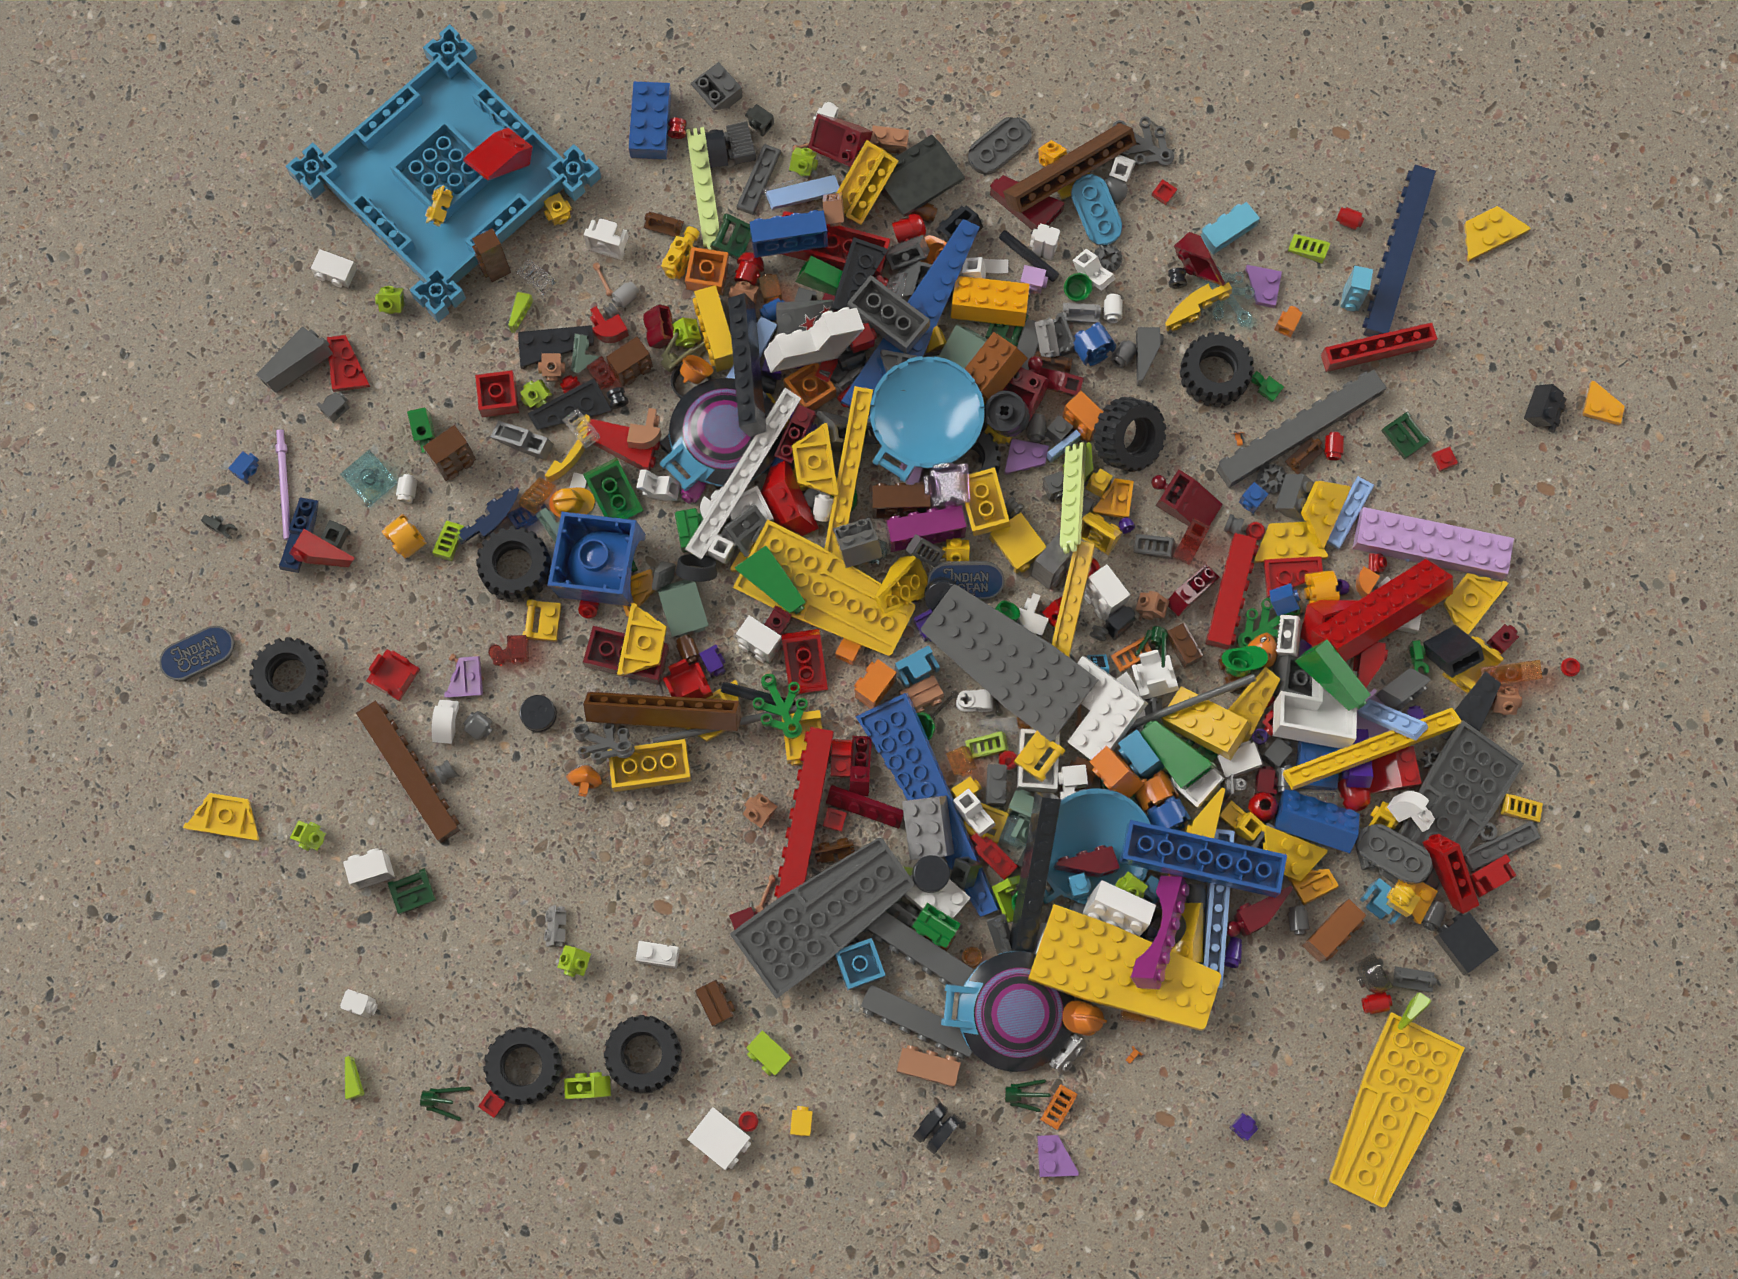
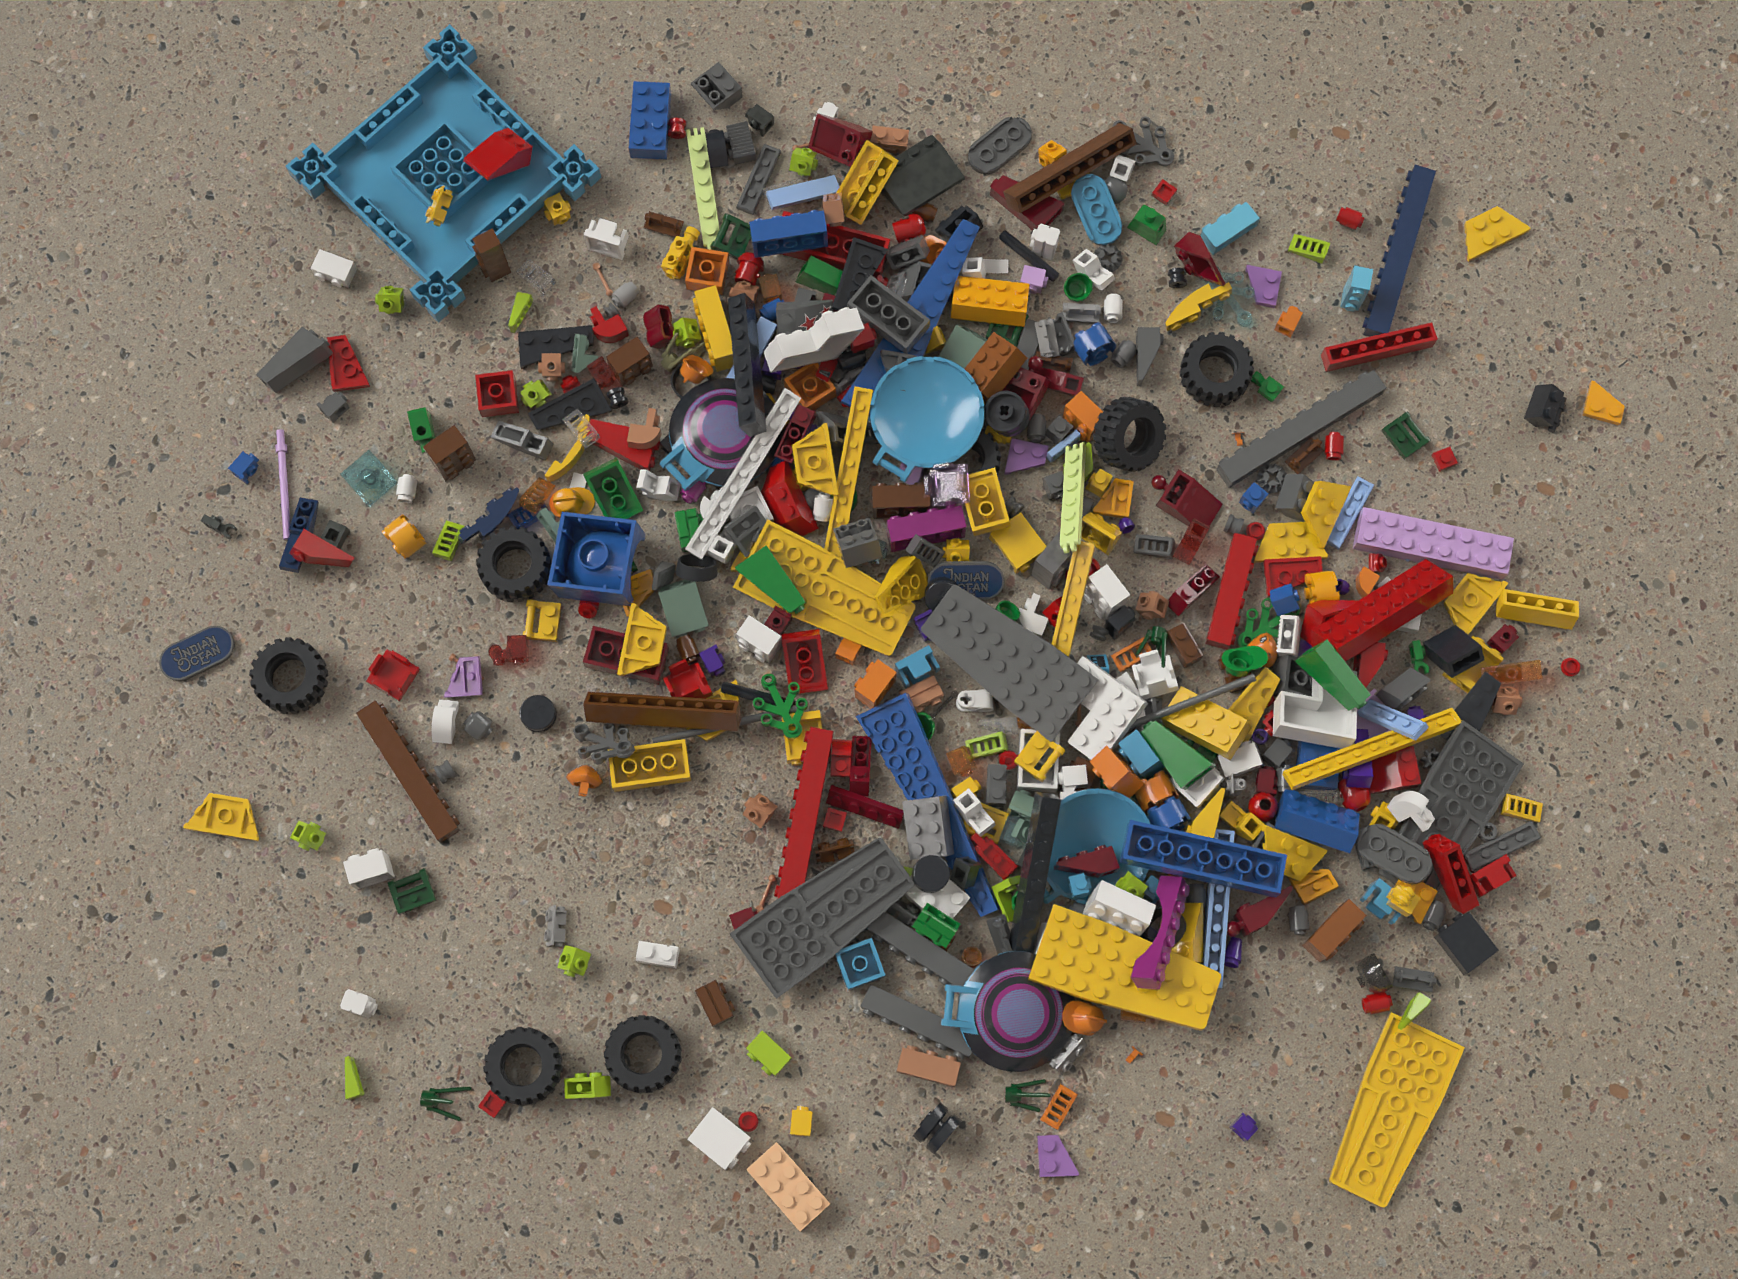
none -> light nougat brick [746,1142,830,1232]
none -> green torso [1127,204,1166,246]
none -> yellow brick [1496,589,1579,630]

